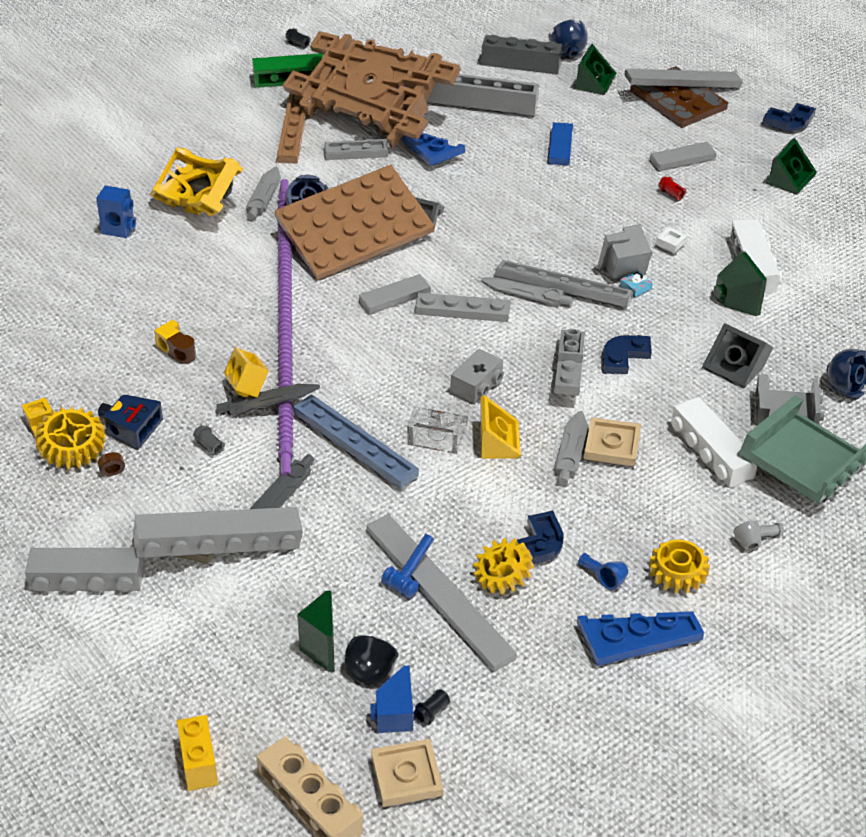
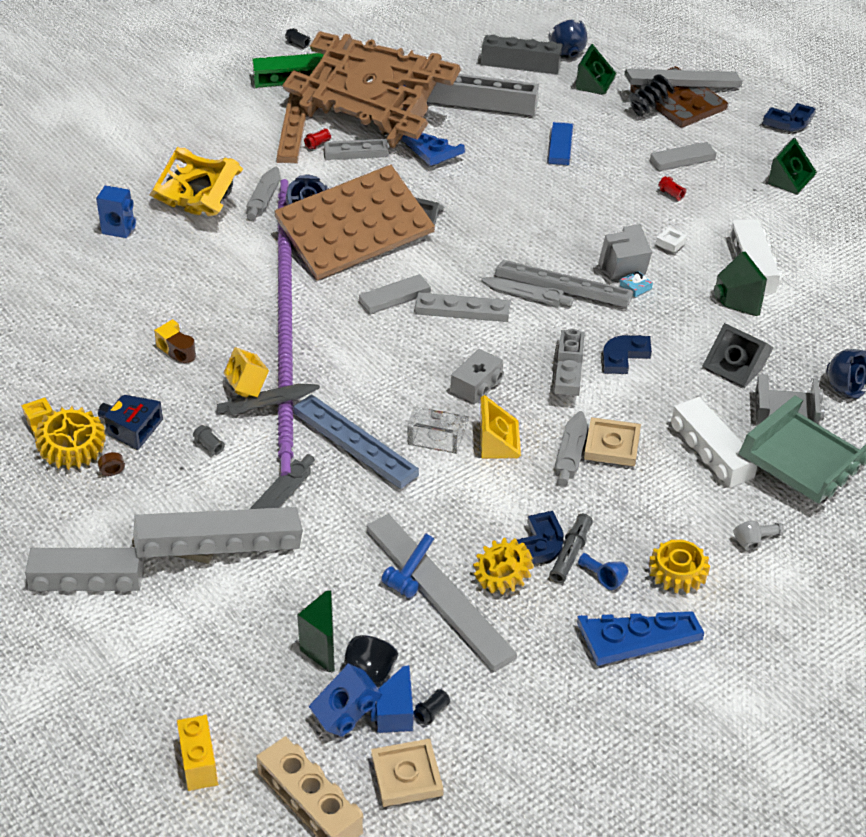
none -> red pin [304,128,331,150]
none -> blue brick [308,664,383,737]
none -> dark grey pin [549,513,593,583]
none -> black piece [628,74,675,117]

